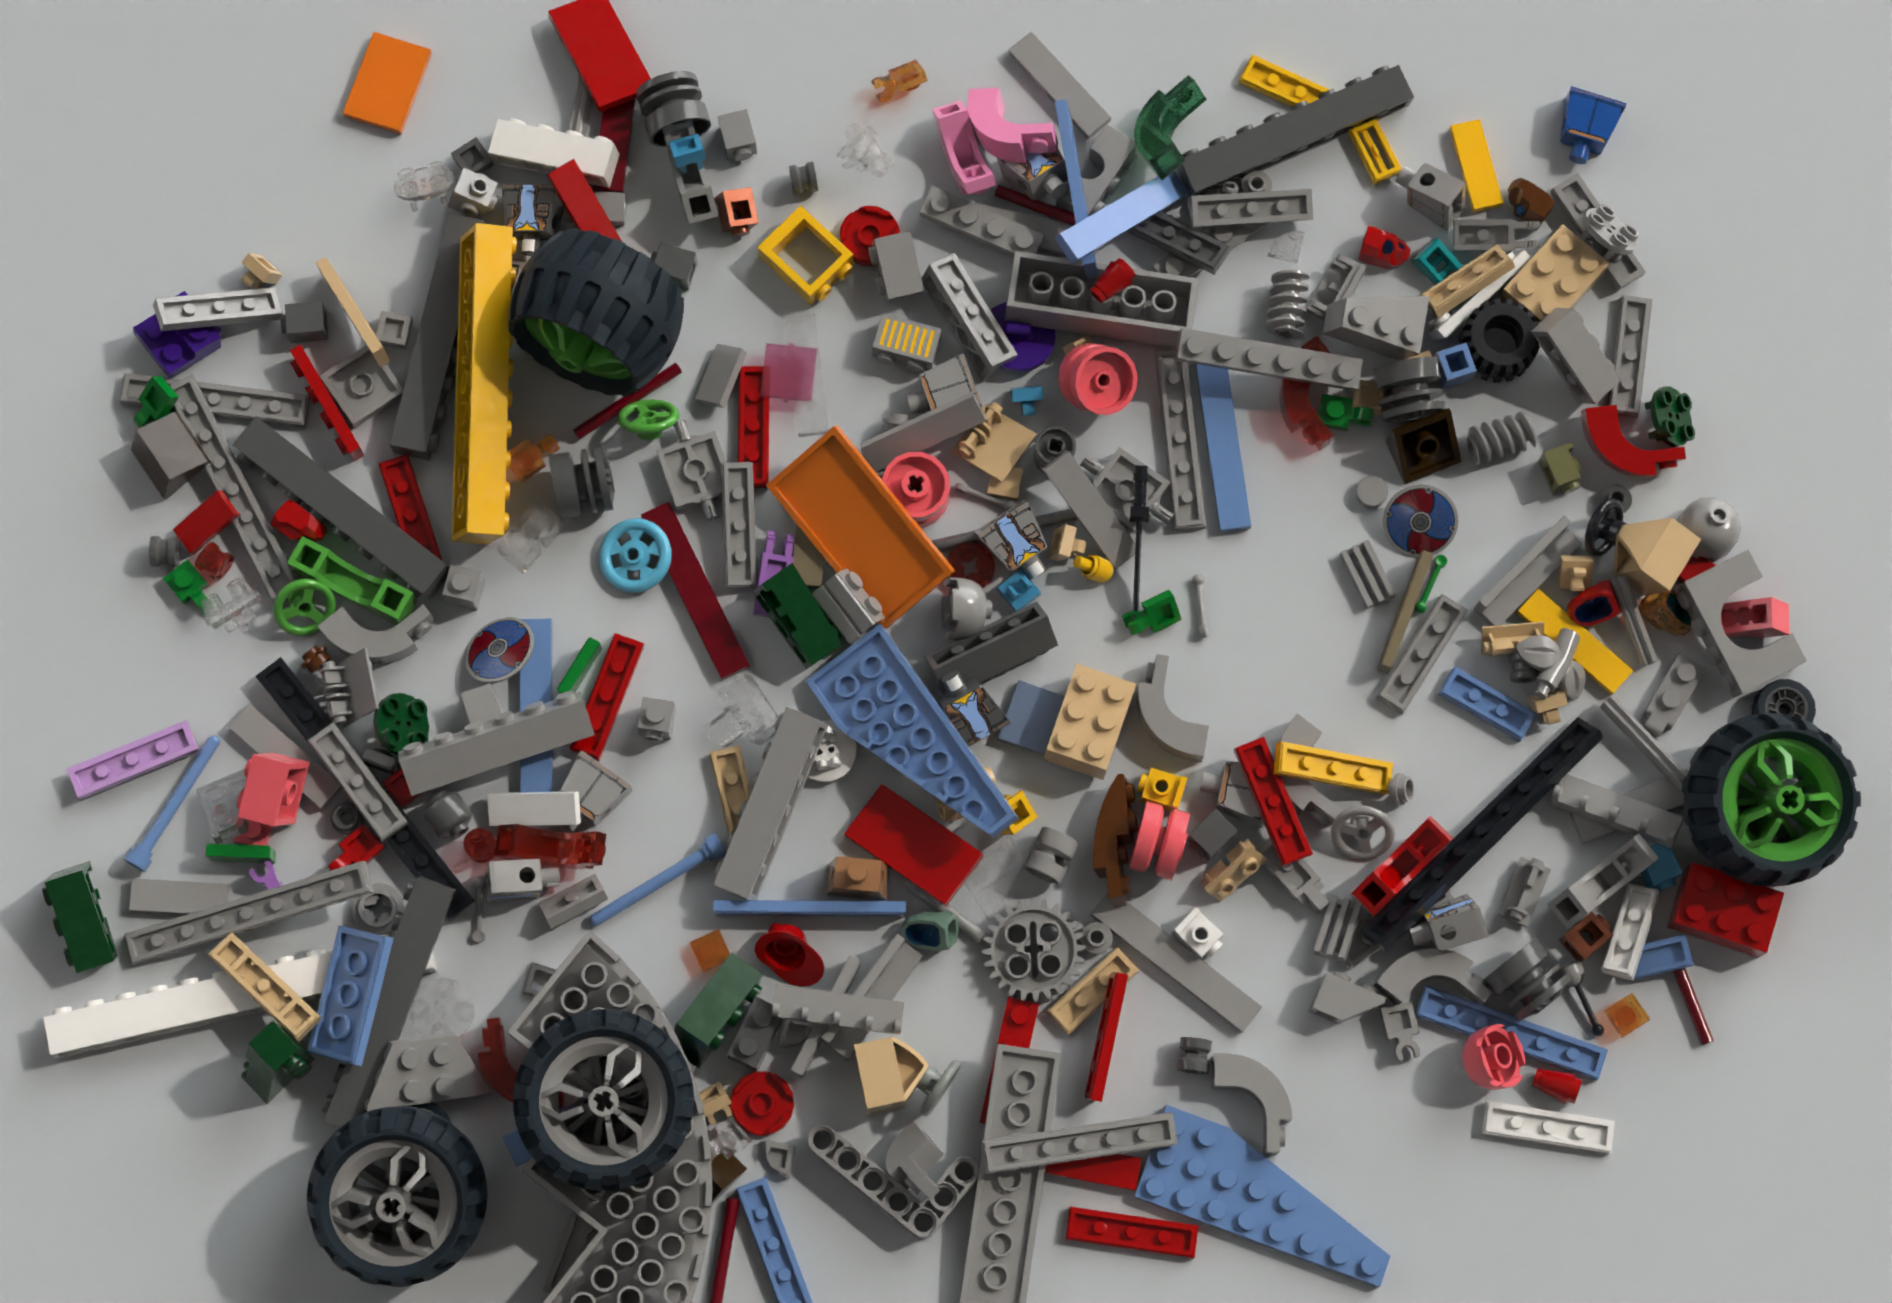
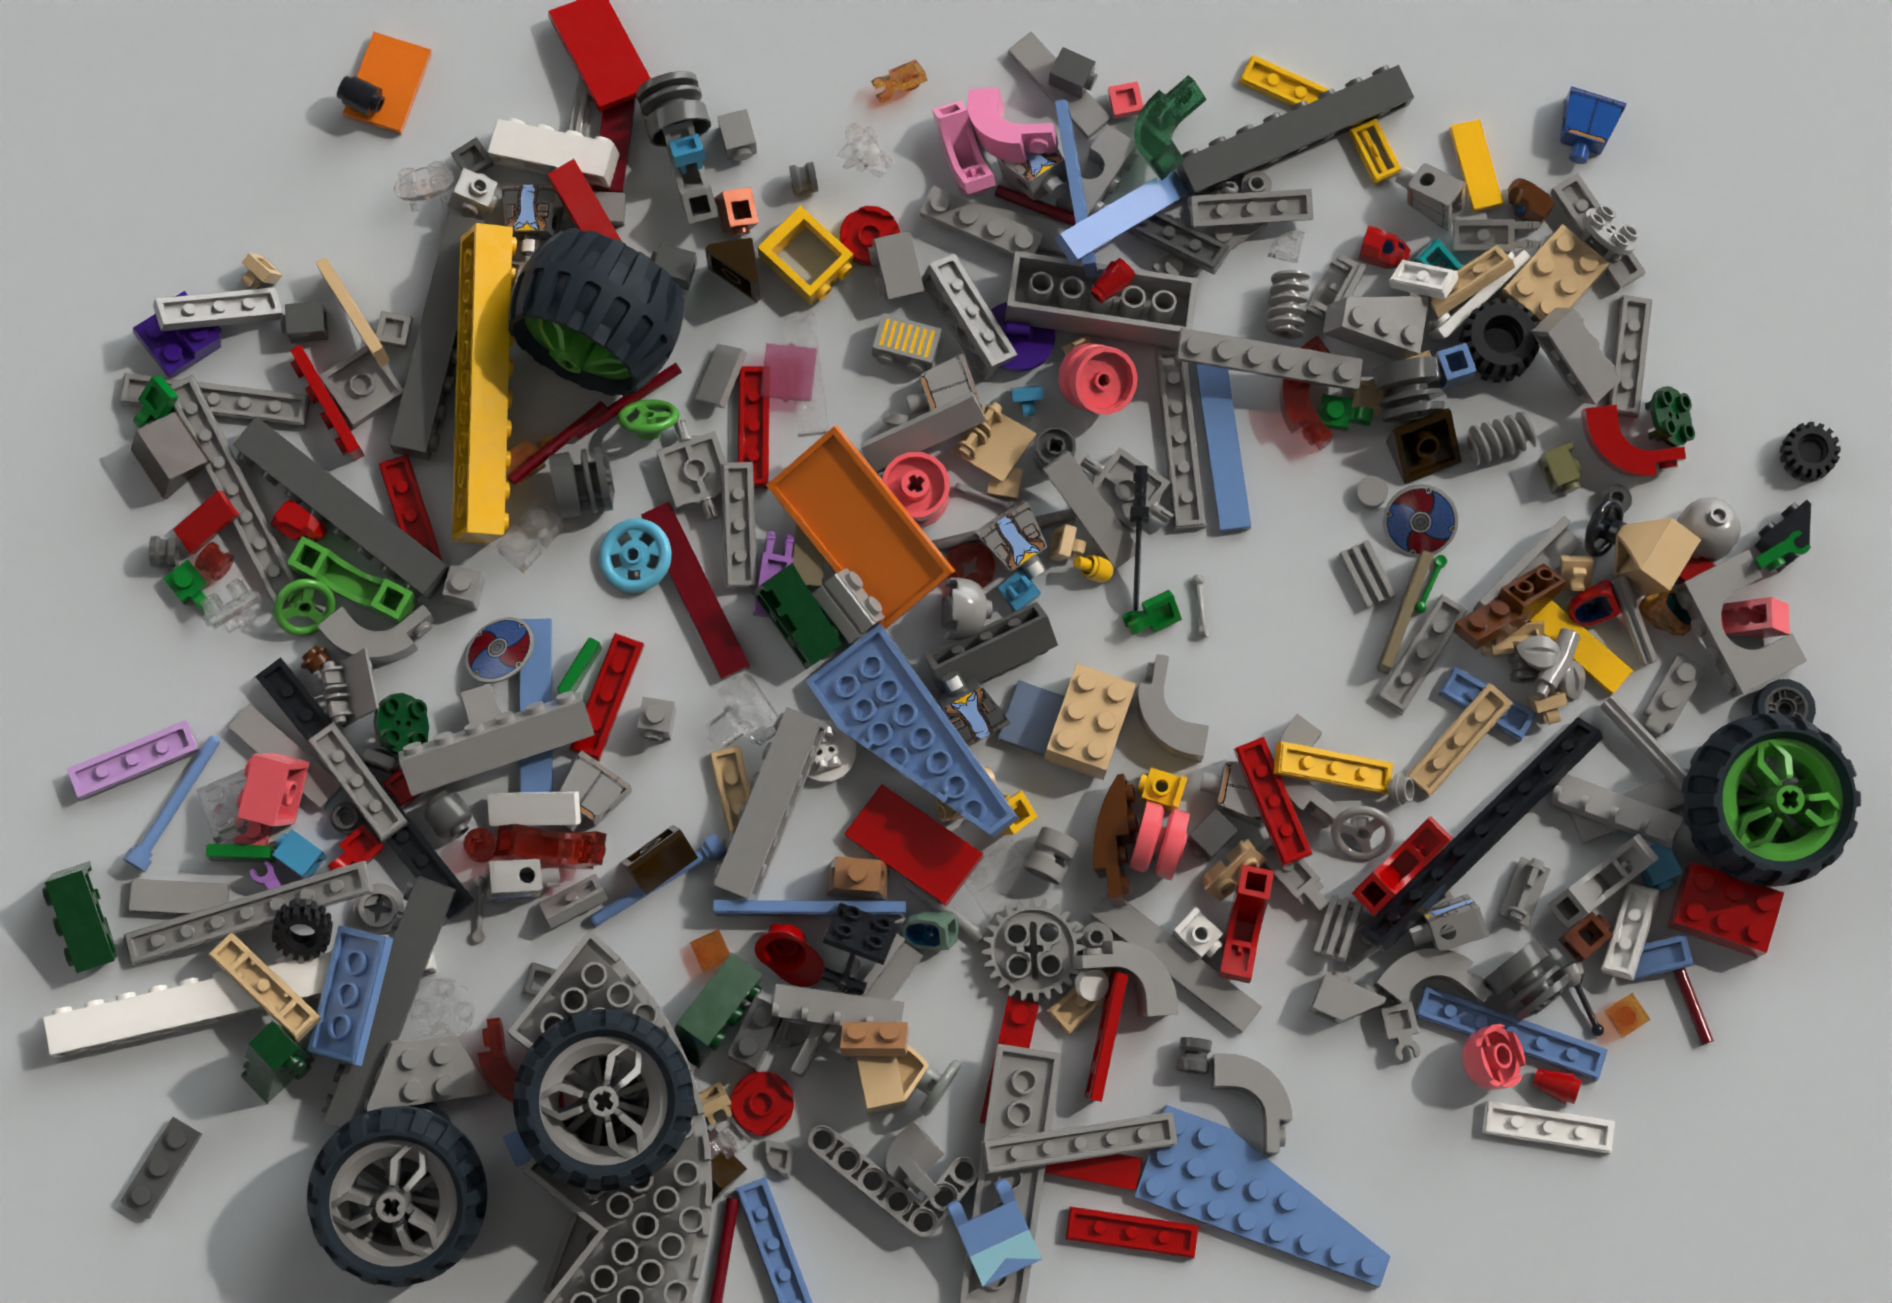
none -> dark grey plate [120,1117,202,1219]
none -> dark azure brick [272,829,327,879]
none -> black tyre [272,899,333,961]
none -> black brick [337,76,385,116]
none -> dark red bar [507,401,608,486]
none -> dark brown slope [621,825,698,895]
none -> dark brown slope [705,238,761,303]
none -> black plate [821,903,900,995]
none -> medium nougat plate [840,1022,909,1056]
none -> medium blue flag [947,1179,1042,1287]
none -> dark grey brick [1048,47,1098,98]
none -> light grey arch [1073,941,1178,1017]
none -> white tile [1075,968,1109,1001]
none -> coral plate [1108,81,1144,119]
none -> red arch [1218,865,1274,984]
none -> white plate [1389,259,1459,300]
none -> tan tile [1406,682,1513,797]
none -> reddish brown slope [1453,563,1566,650]
none -> black slope [1754,500,1811,573]
none -> green plate [1754,530,1811,572]
none -> black tyre [1779,422,1841,482]

